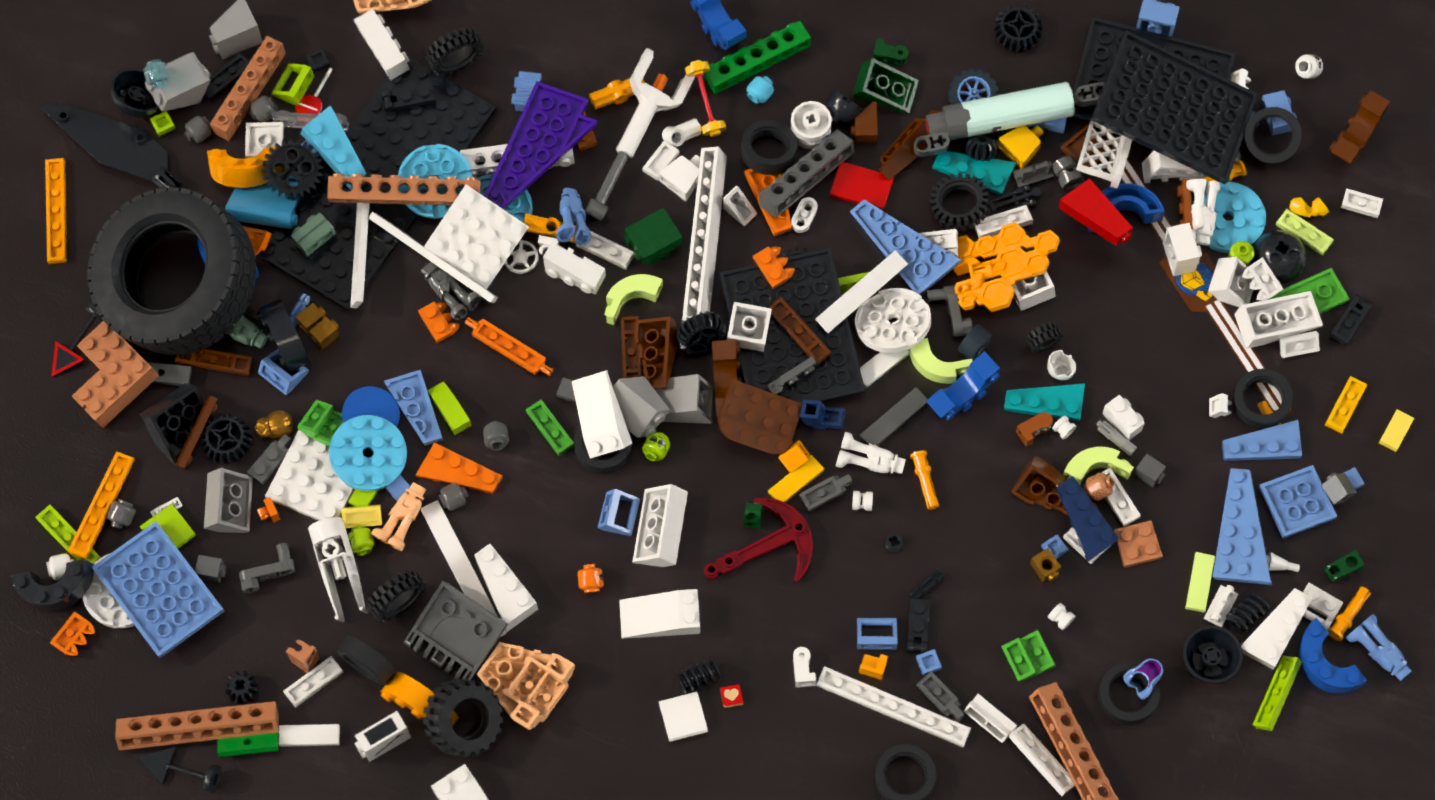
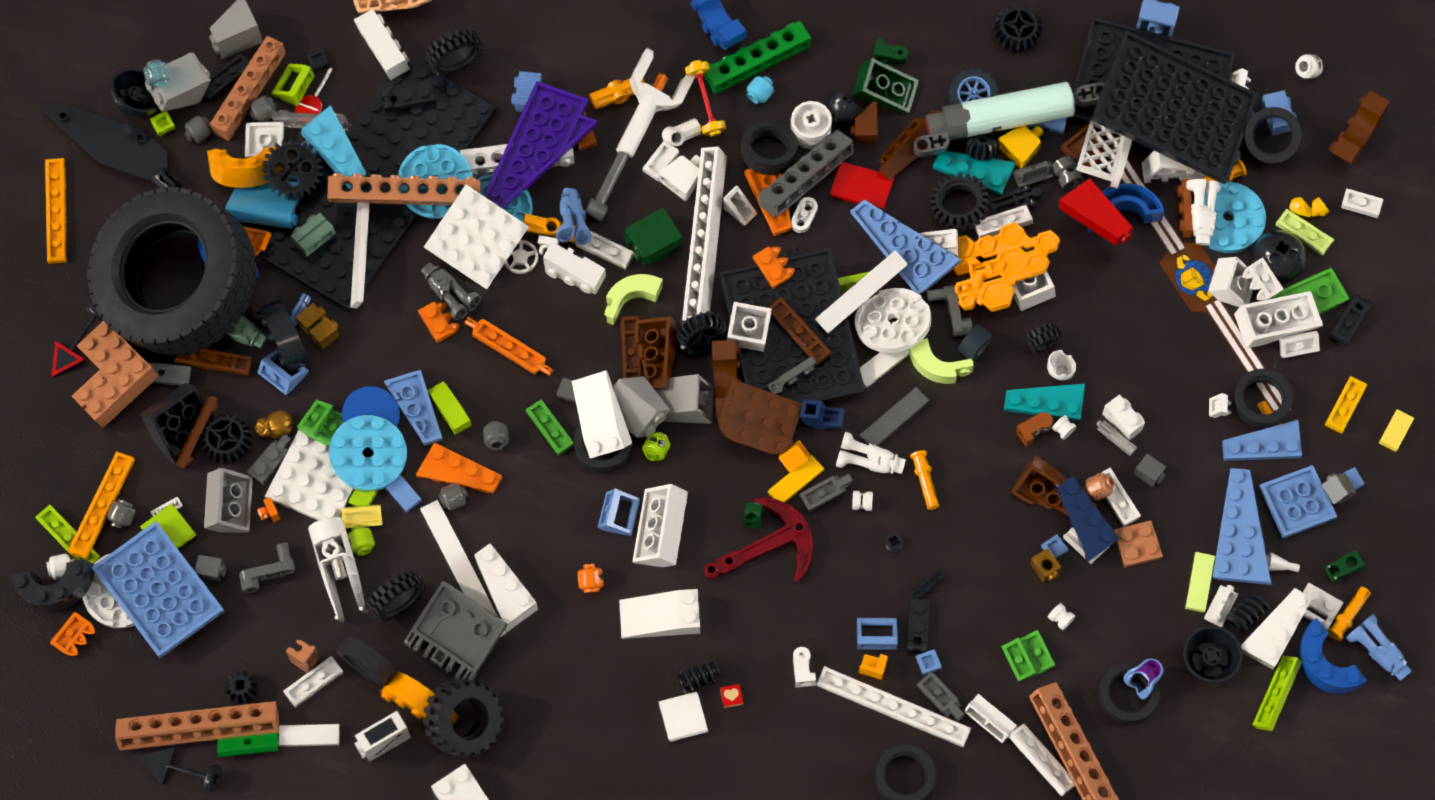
white tile [369,212,498,303] -> none
light nougat piece [371,482,426,551] -> none
light nougat wedge [477,642,575,730] -> none
blue brick [926,351,1000,421] -> none
yellowish green arch [1063,447,1134,485] -> none
white brick [1163,223,1202,276] -> none
lime head [1228,241,1254,267] -> none

